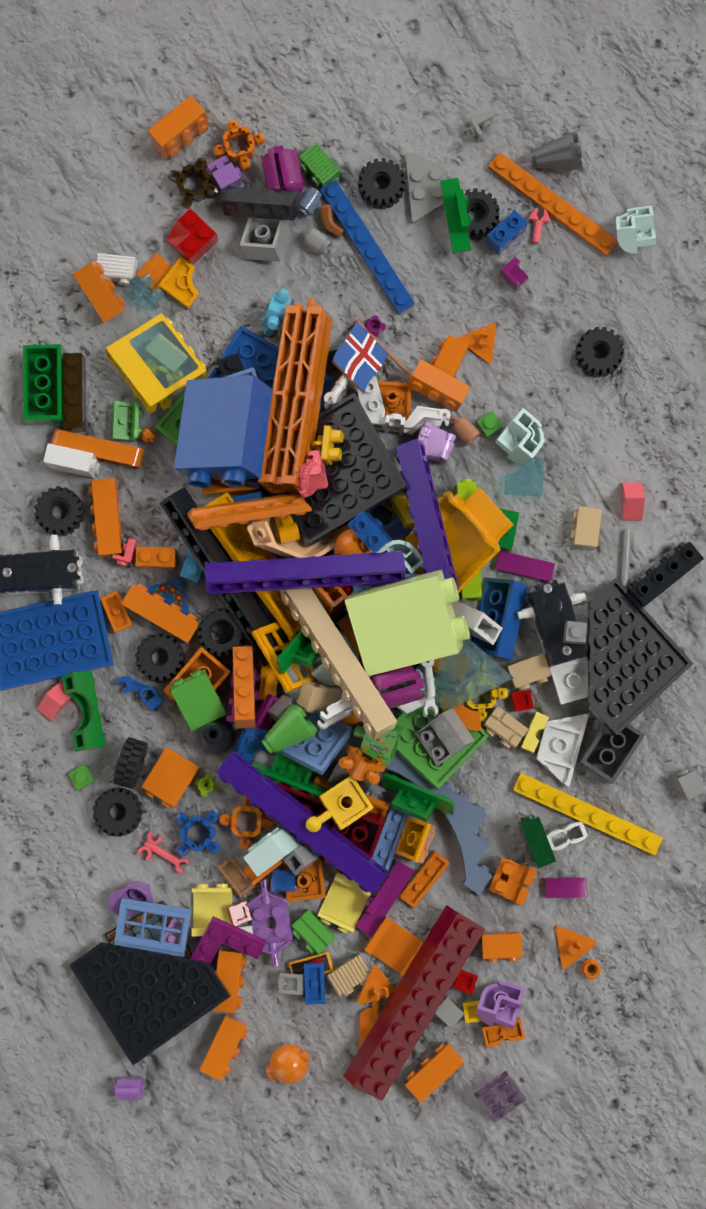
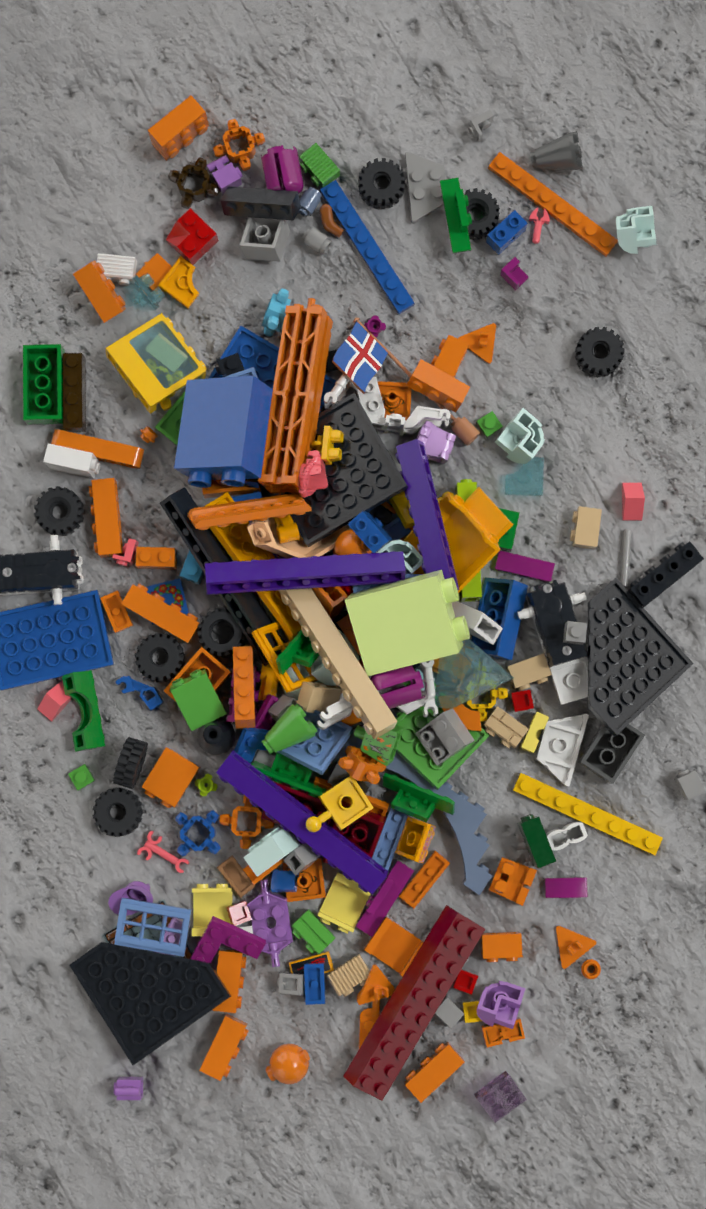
bright green bracket [111,401,142,442] -> none

